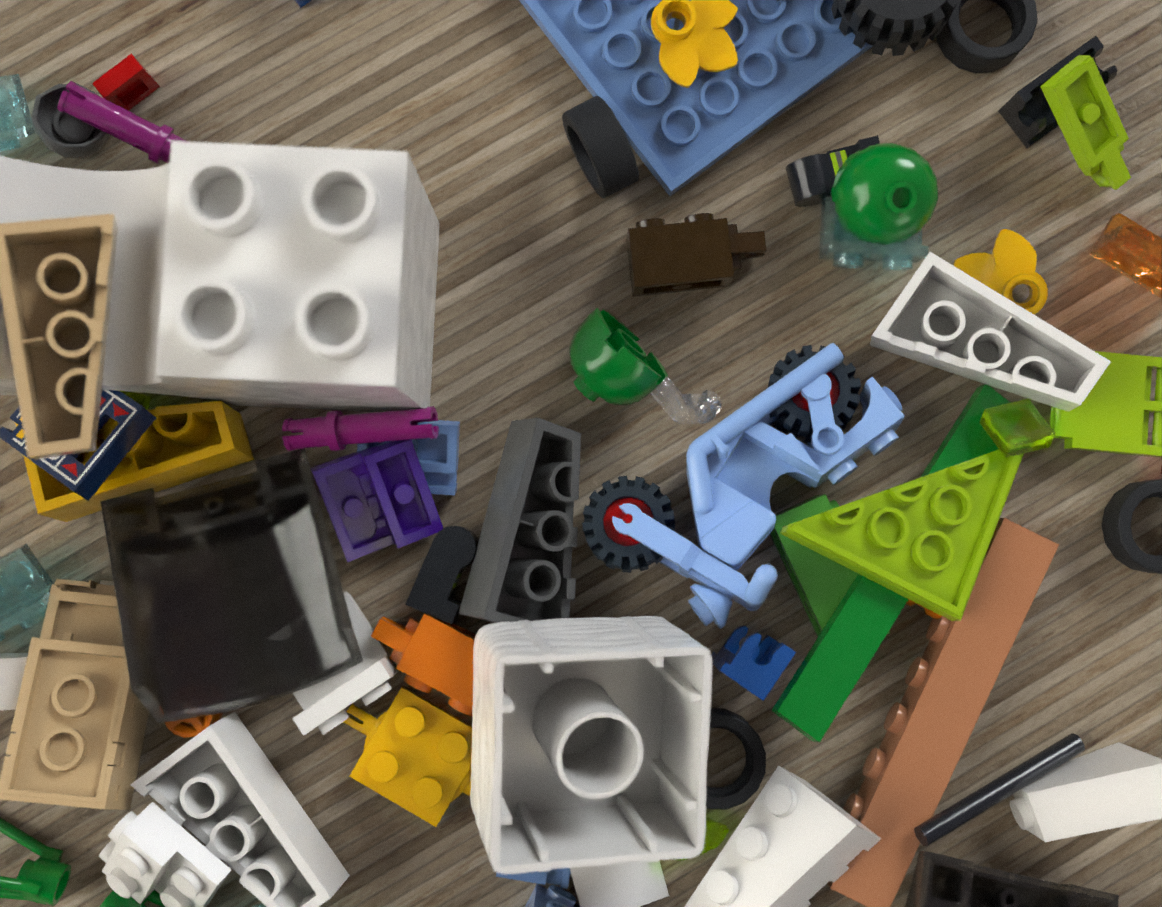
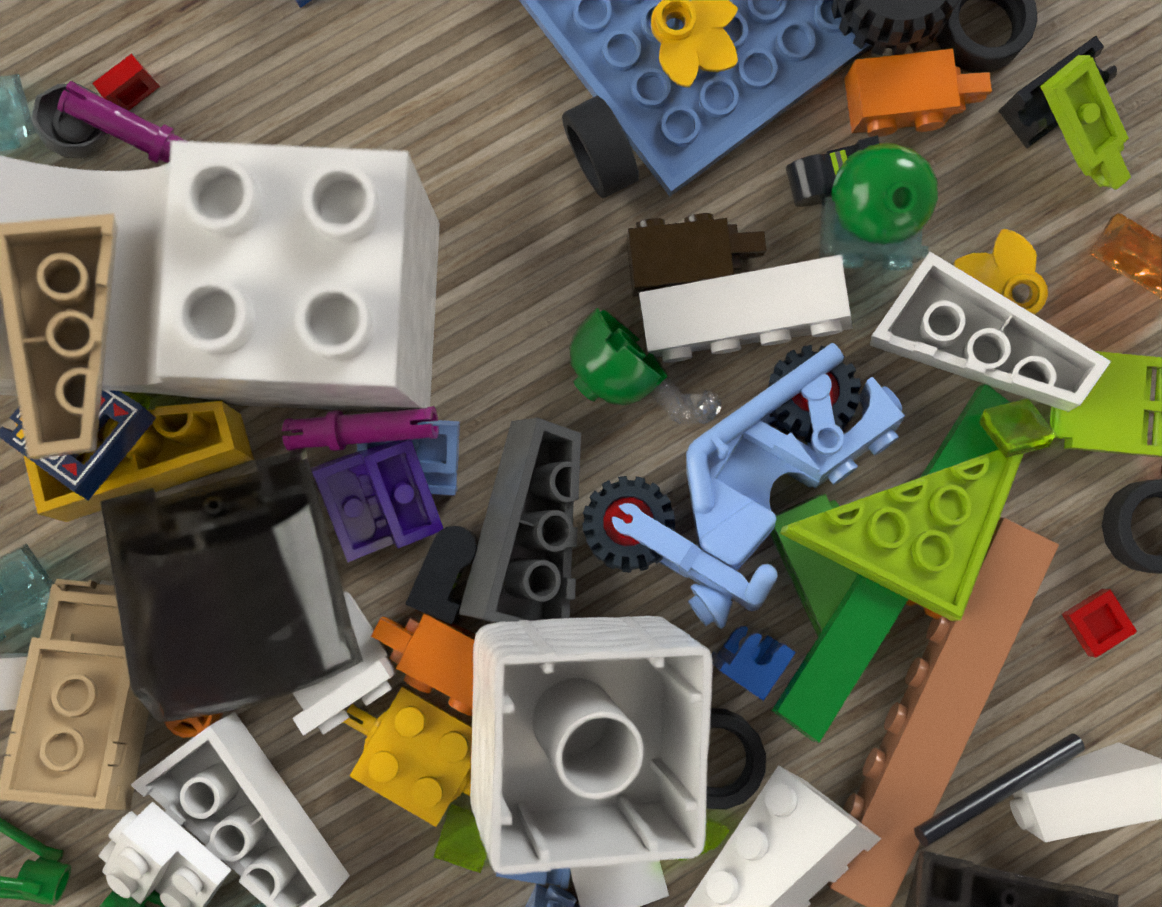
none -> clear neon green tile [433,804,487,873]
none -> white wedge [639,255,853,363]
none -> orange hinge [844,49,992,137]
none -> red tile [1062,588,1137,658]

